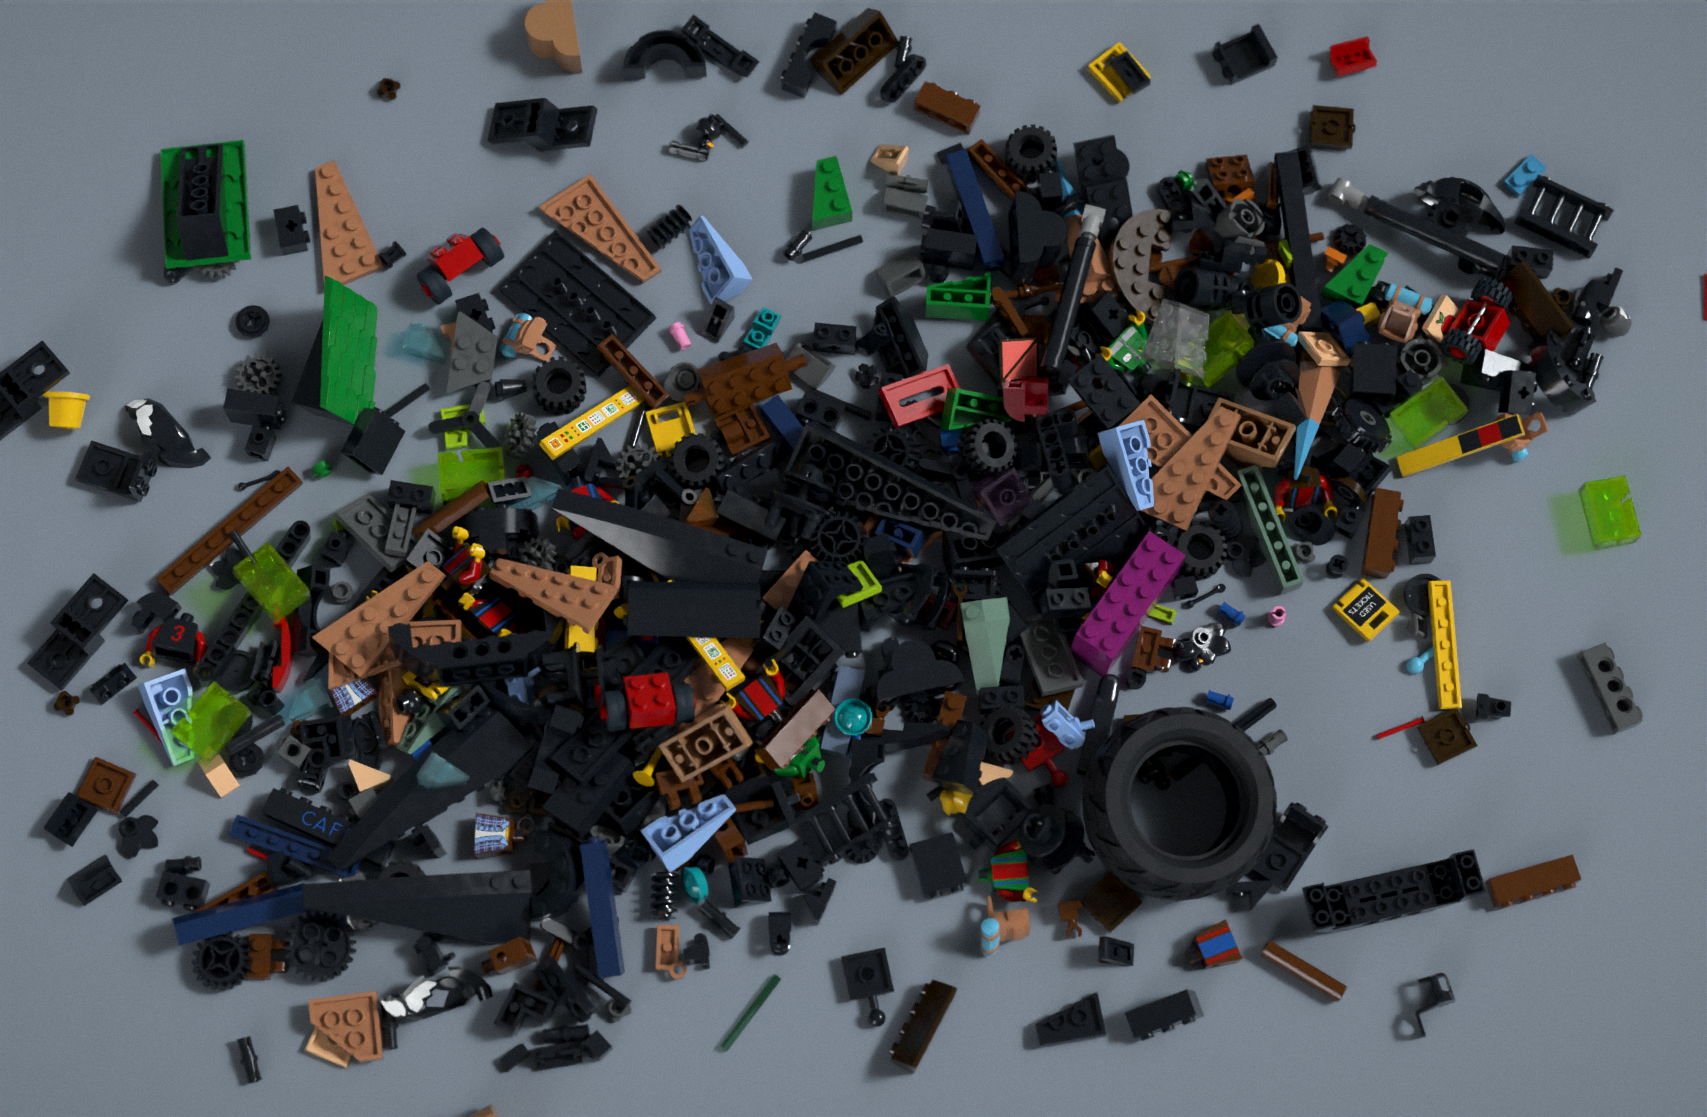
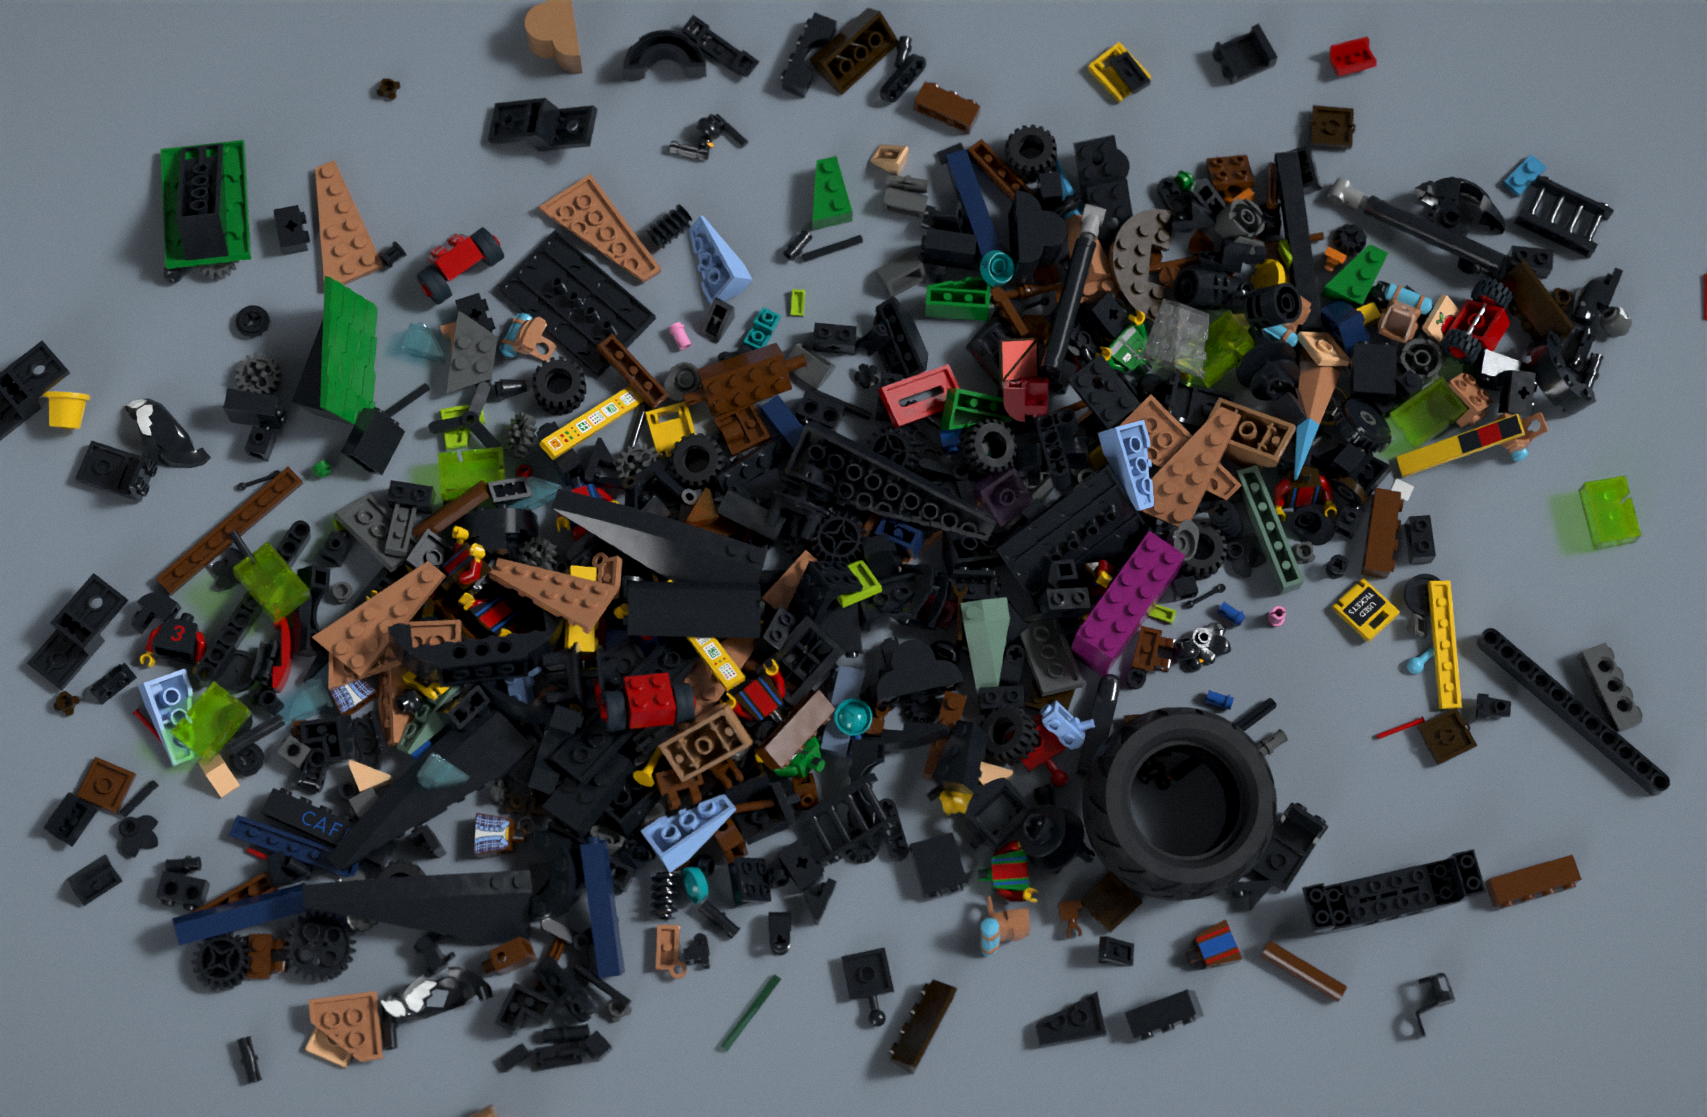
none -> lime piece [791,289,805,316]
none -> teal hat [980,250,1014,287]
none -> dark grey hat [1166,520,1199,561]
none -> white sticker [1391,479,1414,501]
none -> nougat bracket [1448,372,1494,428]
none -> black beam [1477,628,1670,796]

